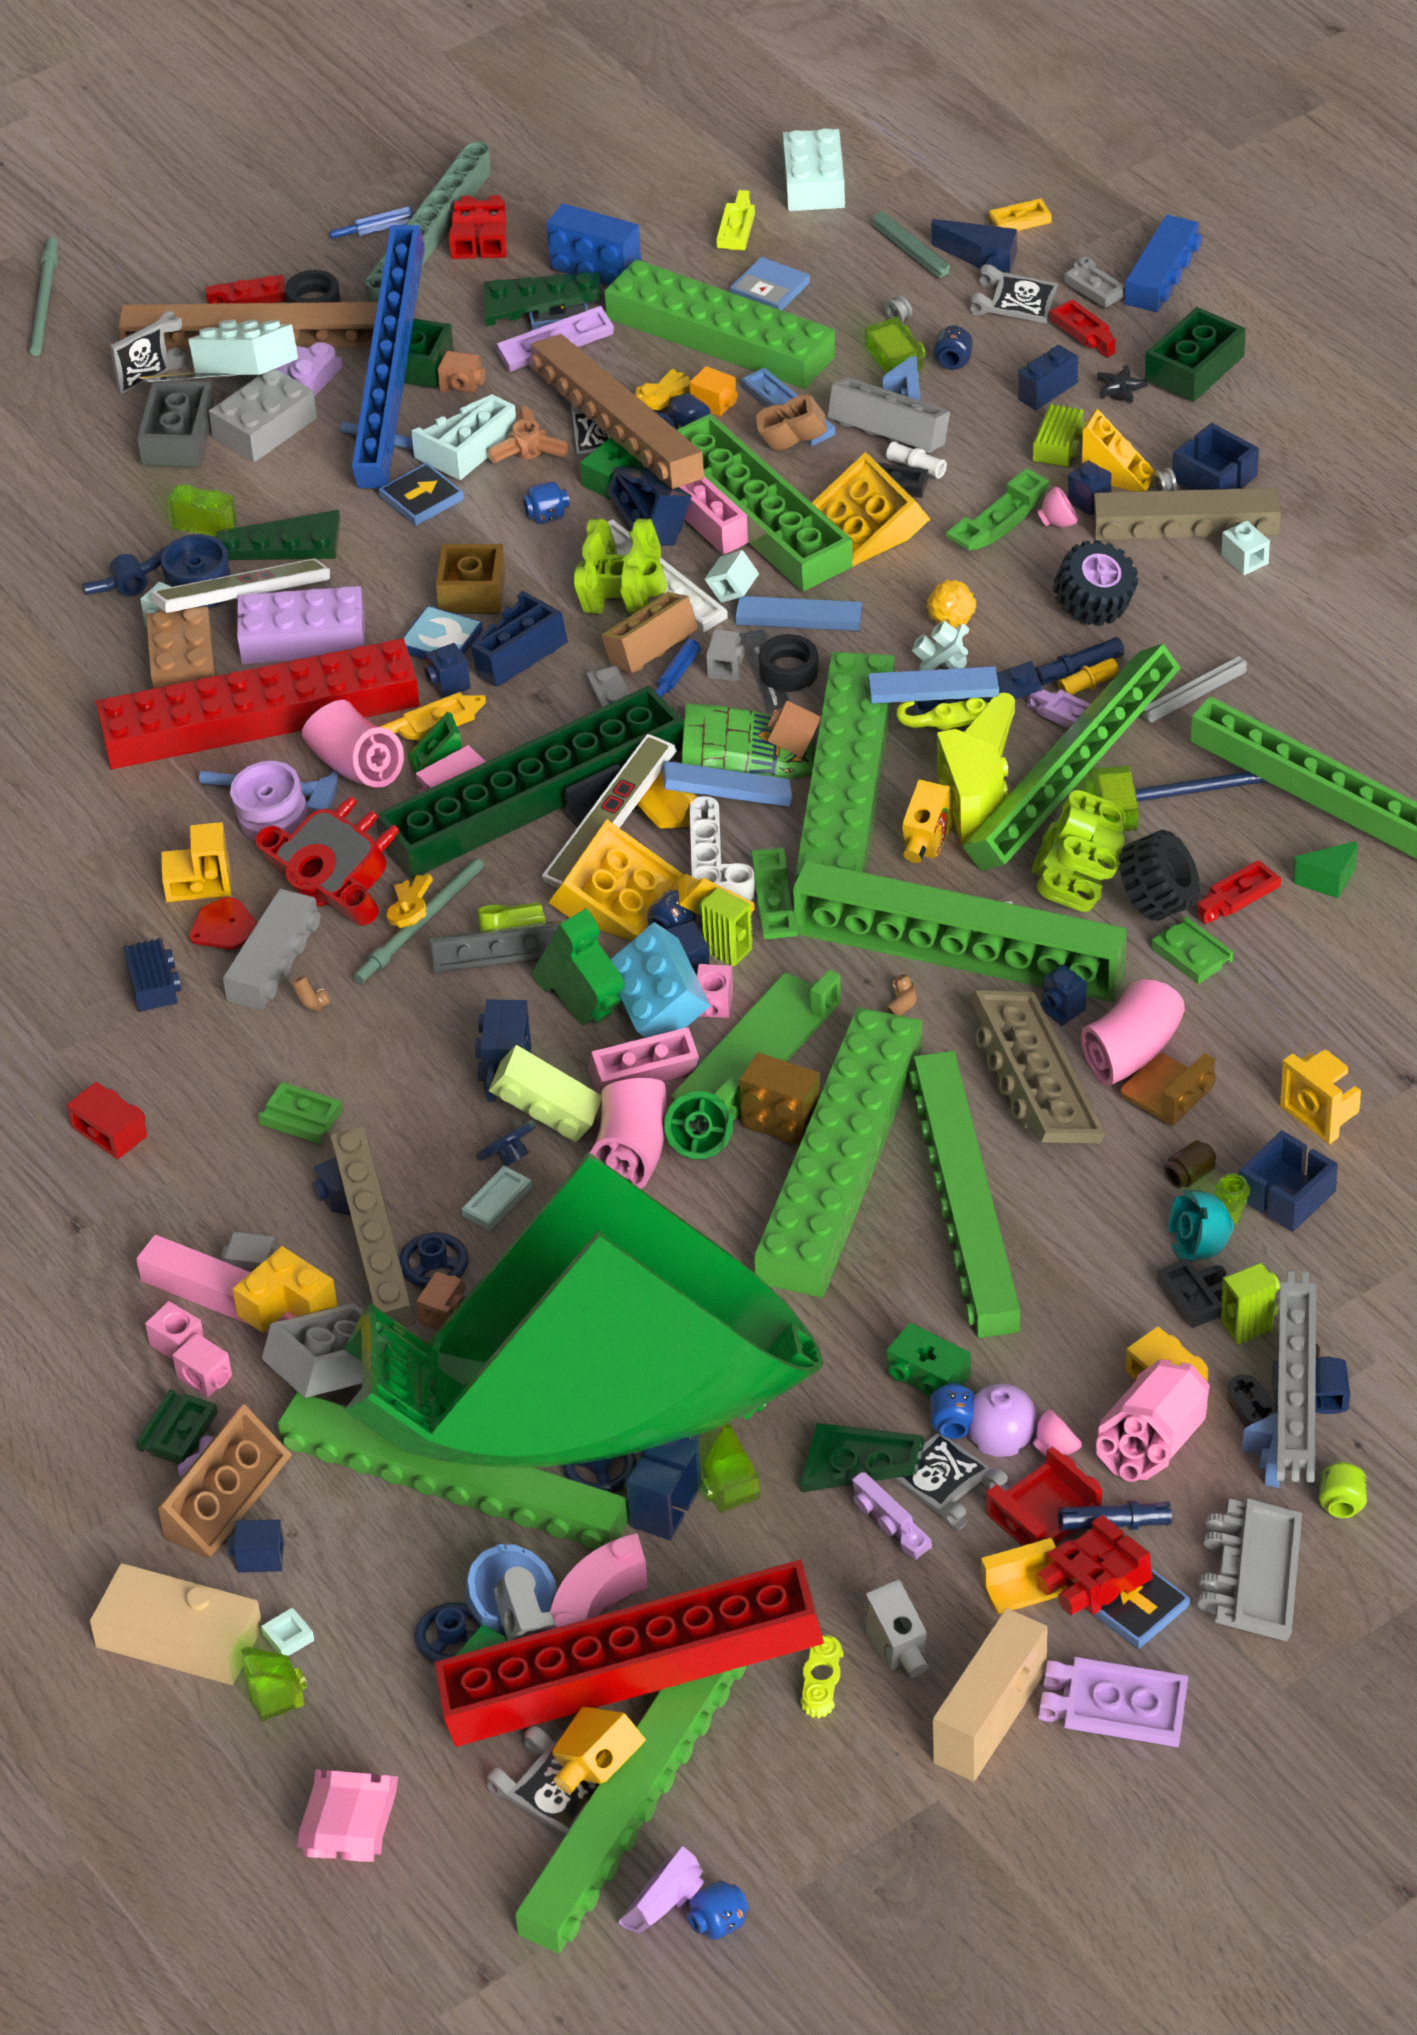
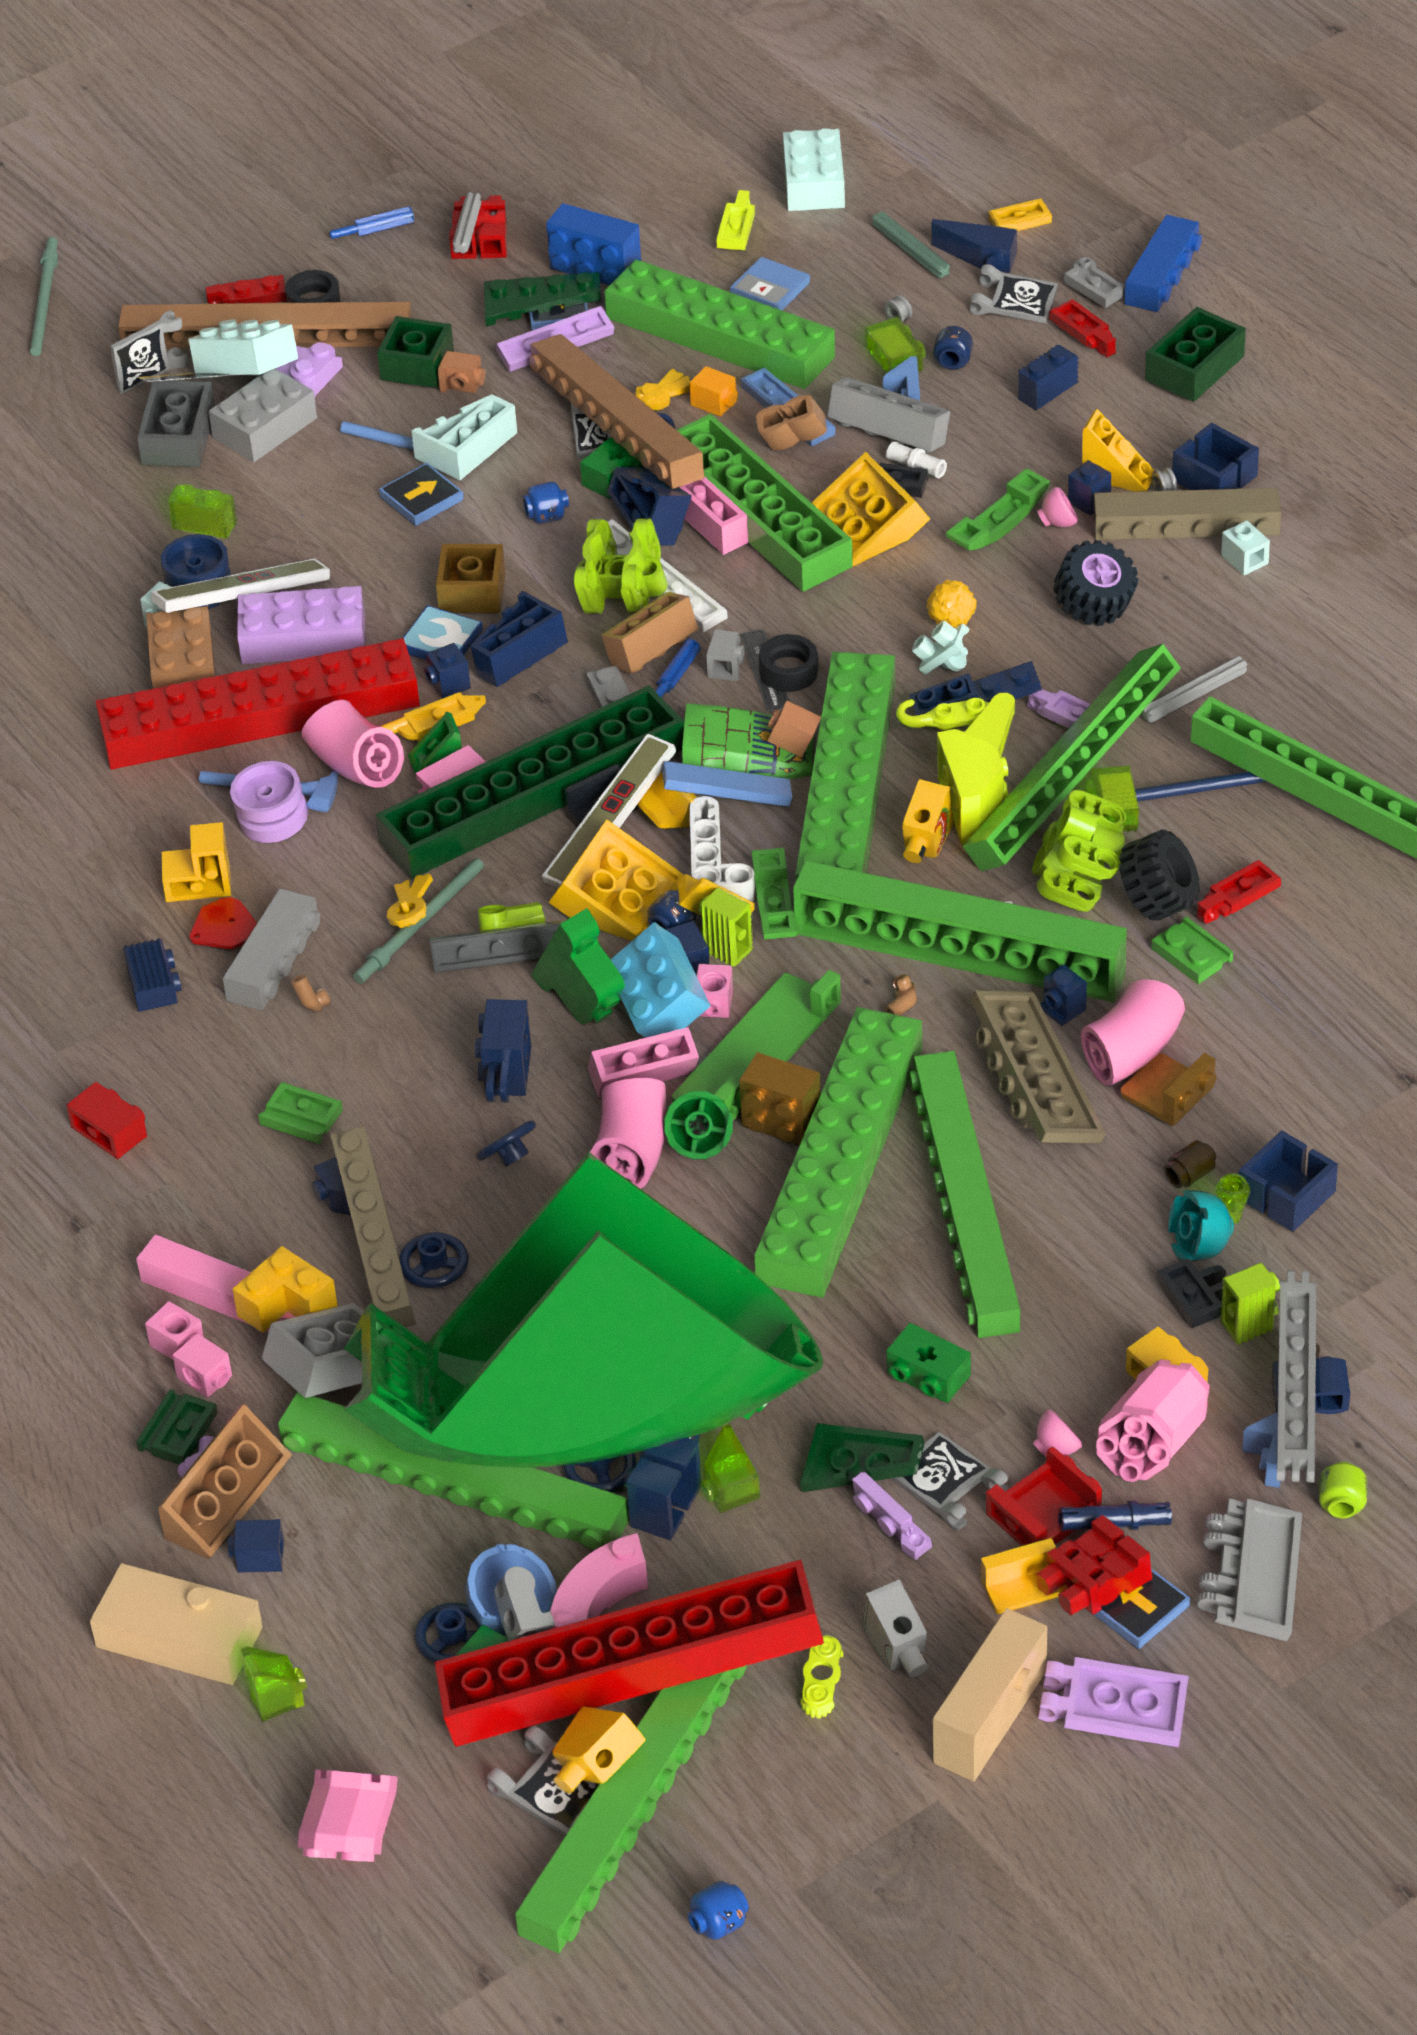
dark blue piece [82,547,165,597] -> none
dark green wing [216,510,340,560] -> none
light grey brick [221,1232,276,1272] -> none
red piece [255,796,399,926] -> none
light aqua plate [261,1608,314,1659] -> none
blue brick [352,225,425,488] -> none
sand green beam [365,142,491,302] -> none
nougat brick [416,1271,466,1330] -> none
light aqua tile [461,1166,532,1231] -> none
nougat bush [487,406,569,463] -> none
yellowish green brick [489,1045,602,1142] -> none
lavender slope [617,1846,704,1934] -> none
dark blue head [667,393,711,430] -> none
light aqua brick [705,550,759,603] -> none
medium blue tile [736,596,863,631] -> none
medium blue tile [868,667,999,703] -> none
blue head [930,1383,975,1439] -> none
lavender cylinder [966,1383,1038,1457] -> none
lime brick [1033,403,1087,467] -> none
dark blue pin [1035,637,1125,686] -> none
yellow axle [1057,658,1120,695] -> none
black animal [1097,365,1148,403] -> none
black beam [1227,1374,1278,1428] -> none
yellow panel [1280,1050,1361,1144] -> none
green slope [1292,841,1358,898] -> none
none -> light grey axle [452,192,481,254]

